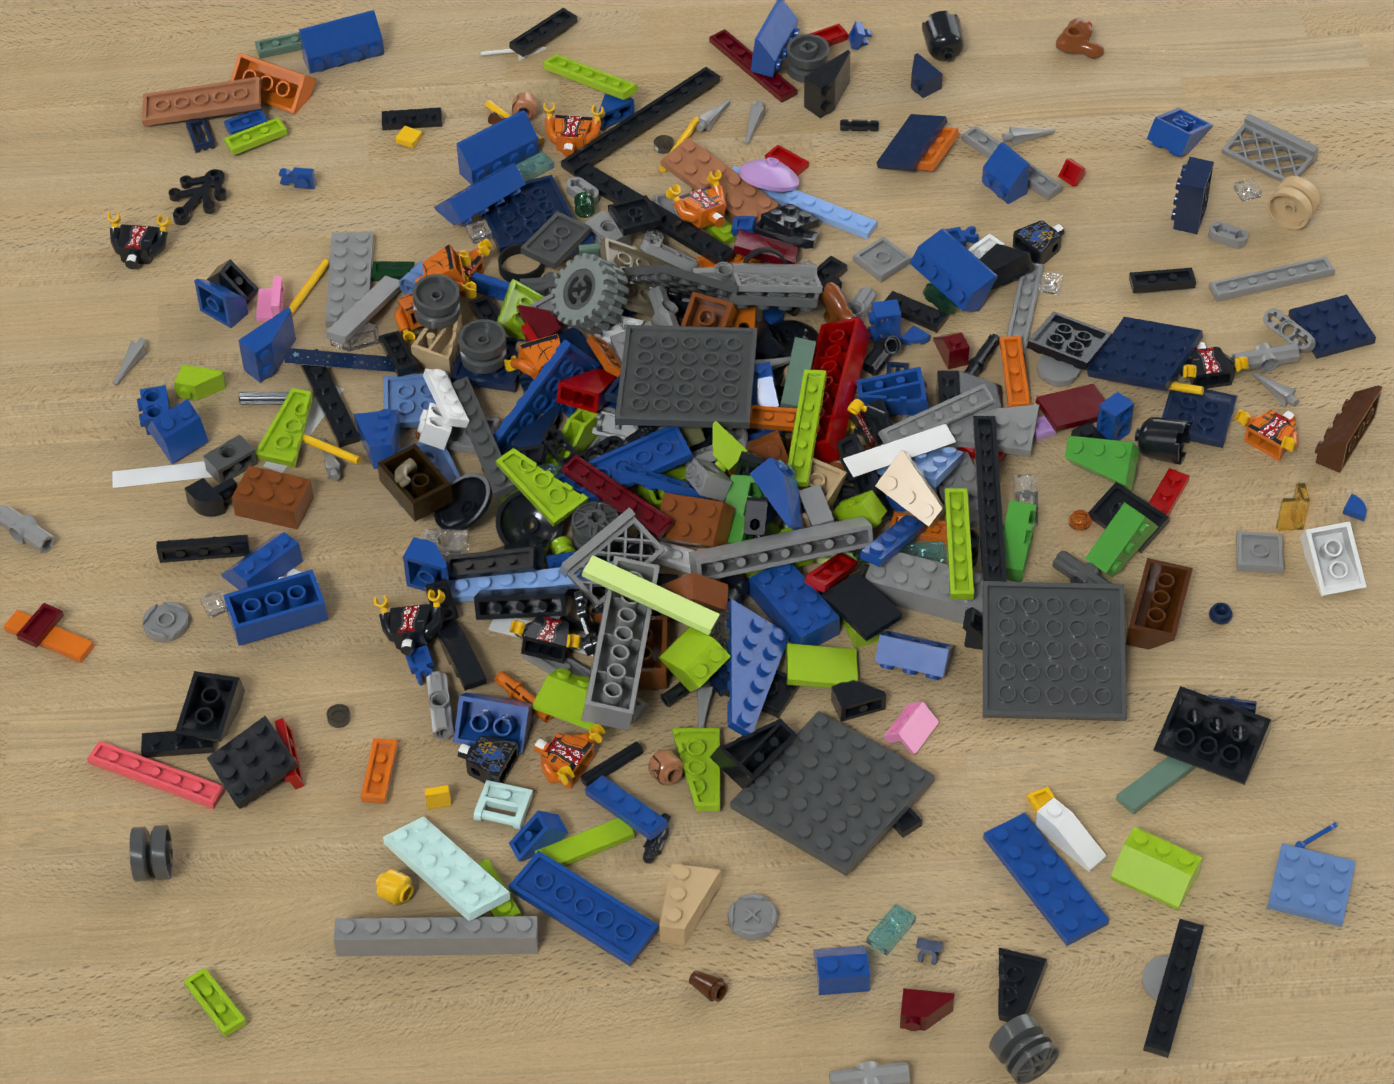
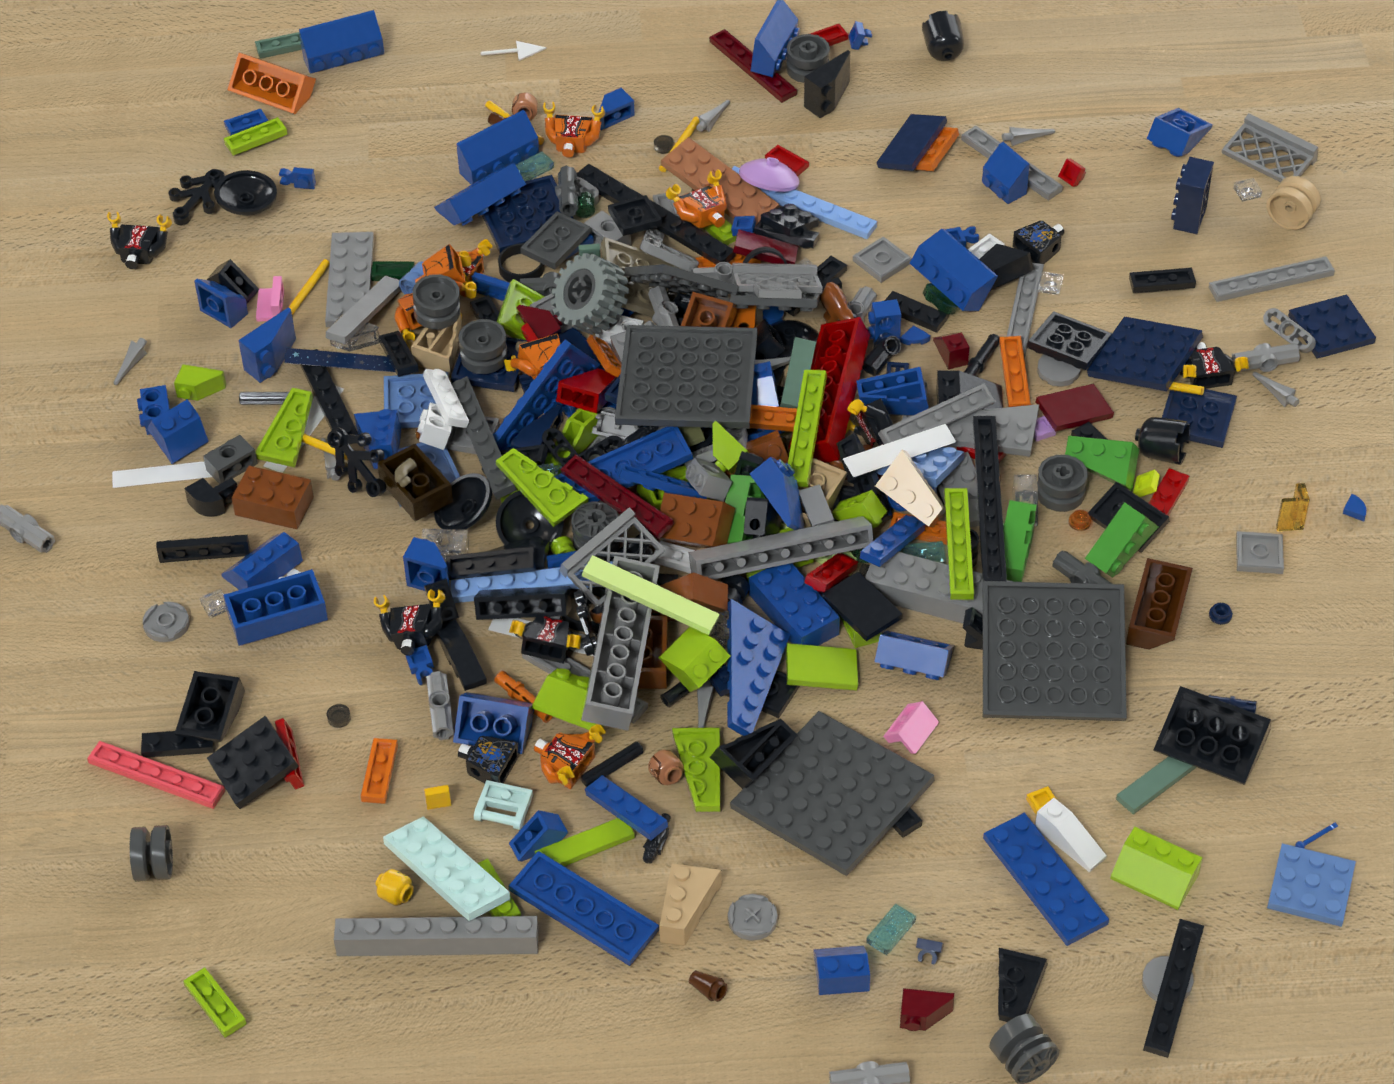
orange tile [4,610,94,663] -> none
dark red tile [16,603,64,648] -> none
nougat plate [142,77,261,126] -> none
dark blue tile [186,118,215,153] -> none
black plate [382,107,442,131] -> none
yellow tile [395,126,423,149] -> none
clear plate [466,220,493,244] -> none
black plate [509,8,577,57] -> none
lime plate [542,54,638,100] -> none
black plate [561,67,720,177] -> none
light grey piece [745,101,765,144] -> none
black slope [831,680,886,722] -> none
black axle [840,119,879,131] -> none
dark blue slope [911,53,943,98] -> none
dark orange head [1056,18,1104,58] -> none
blue brick [1096,391,1134,441] -> none
light grey beam [1208,222,1248,249] -> none
torso [1234,410,1299,461] -> none
white slope [1300,521,1367,597] -> none
reddish brown slope [1315,385,1382,473] -> none
none -> black dish [215,170,277,216]
none -> black plant [327,427,387,497]
none -> dark grey piece [555,165,581,217]
none -> light grey tile [753,284,802,299]
none -> dark grey wheel [1036,455,1088,512]
none -> neon yellow plate [1133,469,1160,497]

